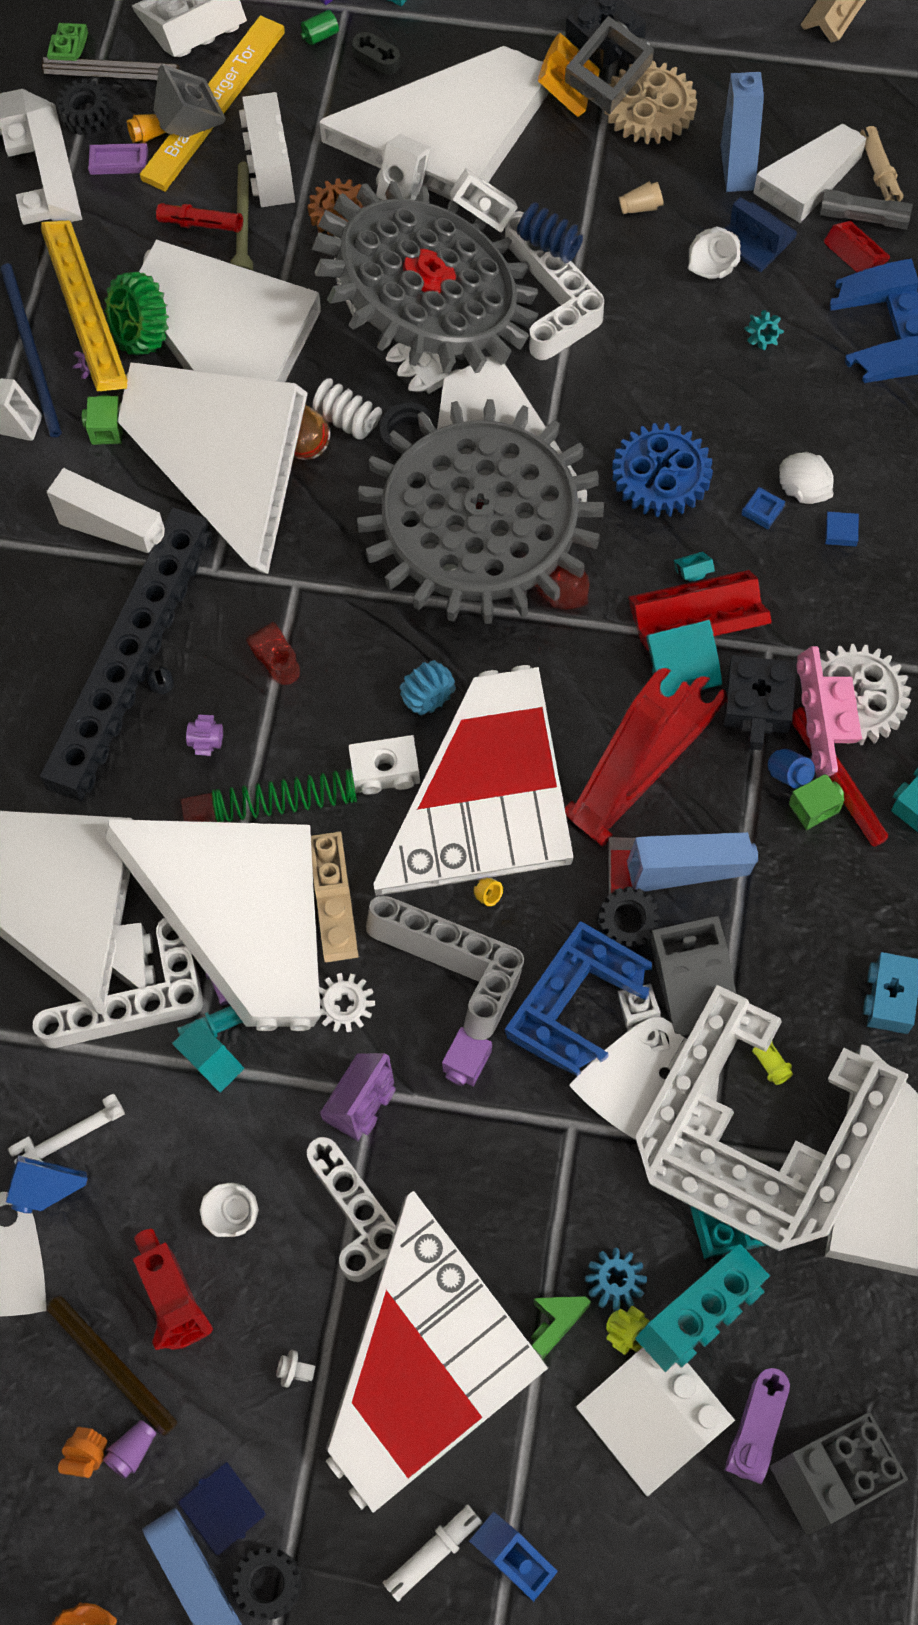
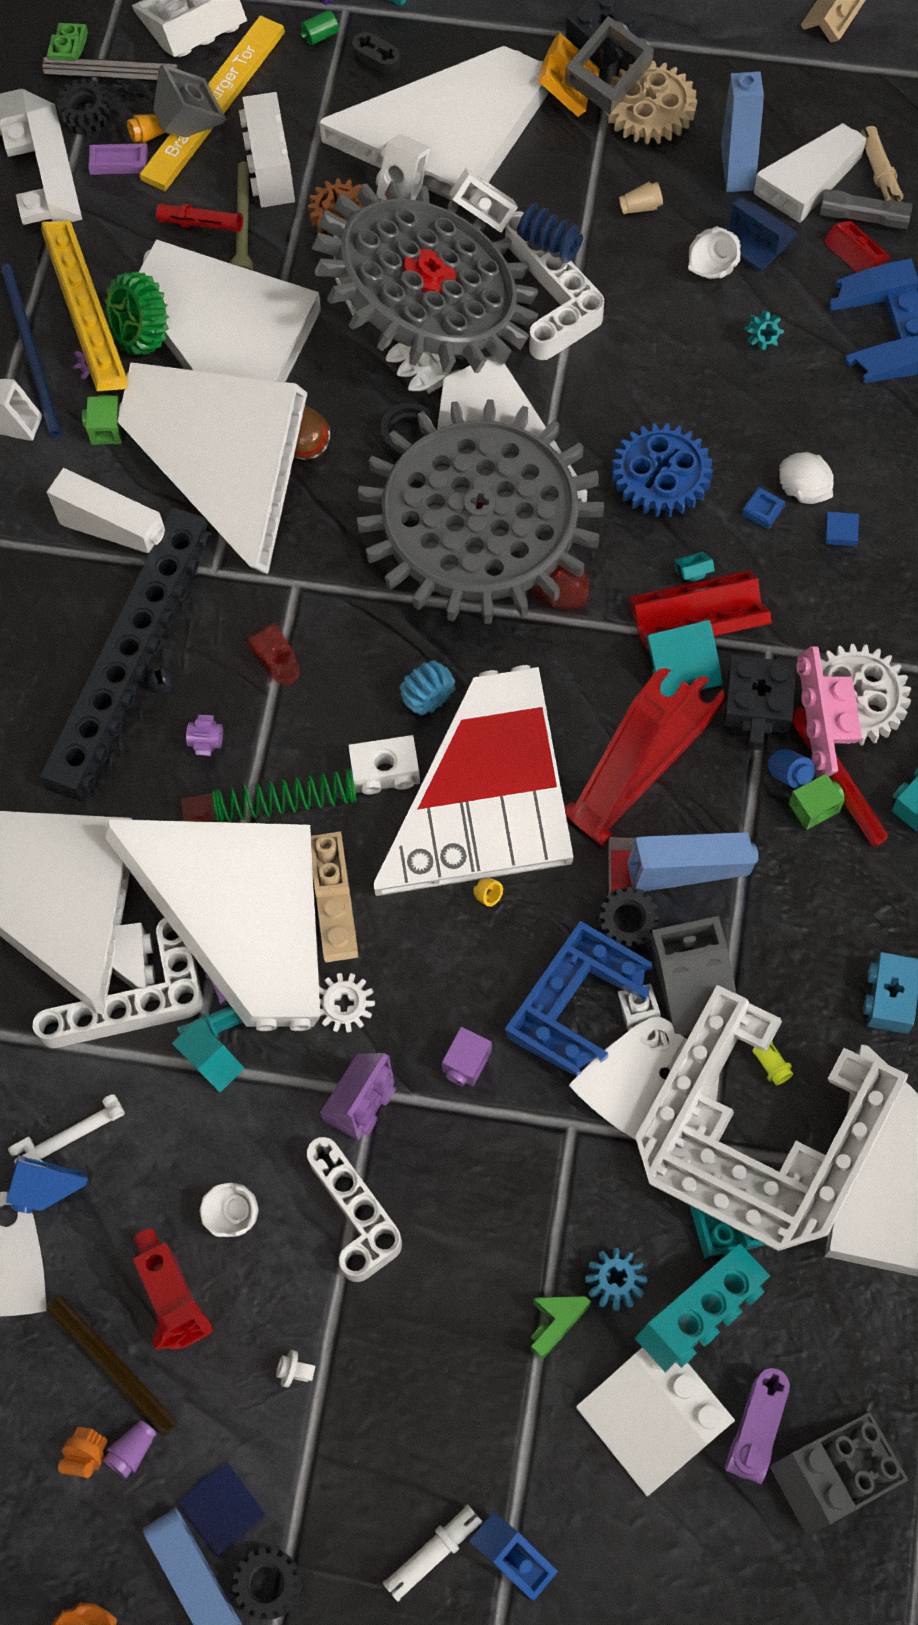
white piece [313,378,382,440] -> none
slope [326,1191,548,1513] -> none
light grey beam [366,895,524,1040] -> none
neon yellow gear [606,1306,650,1355] -> none

